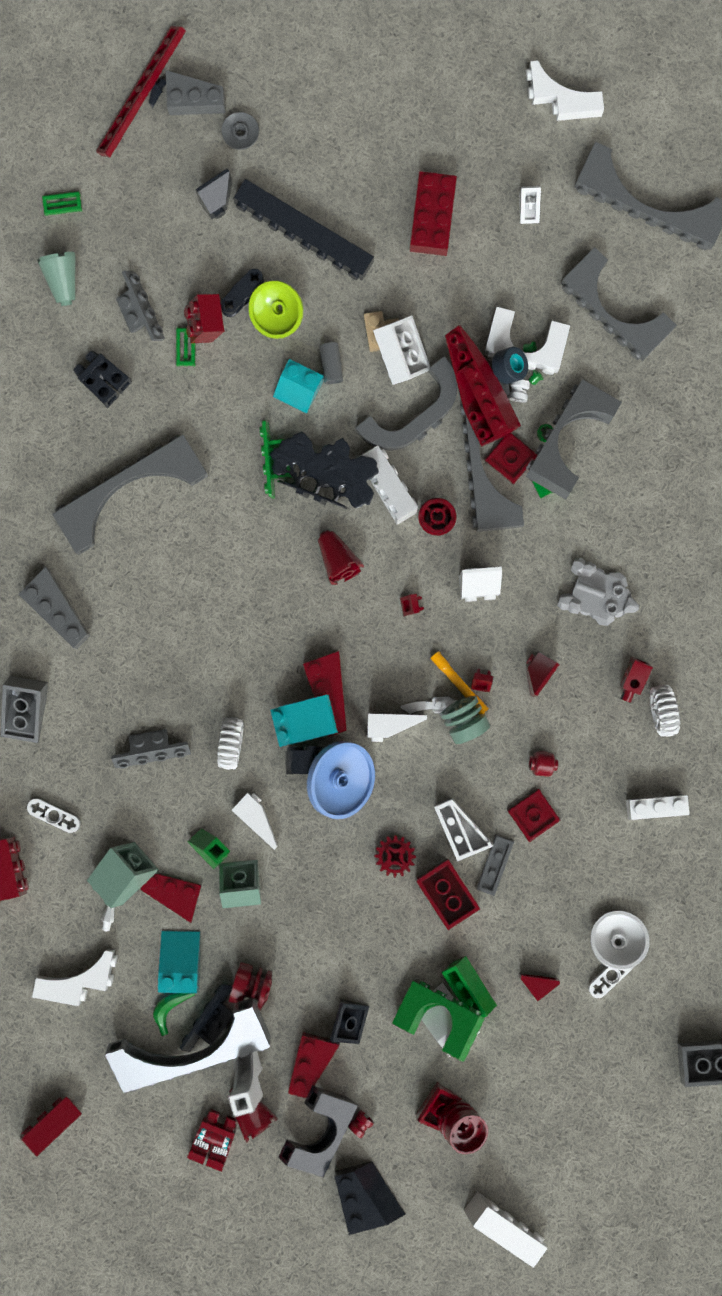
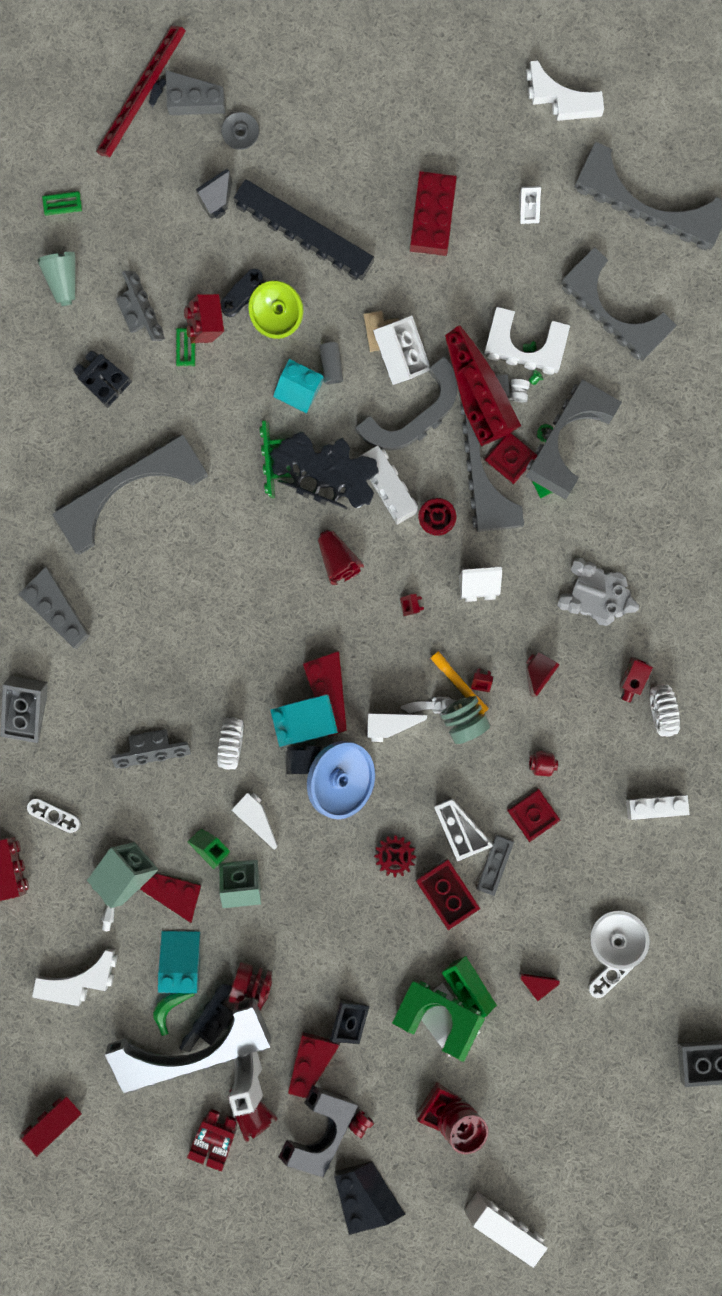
black wheel [492,346,528,384] -> none

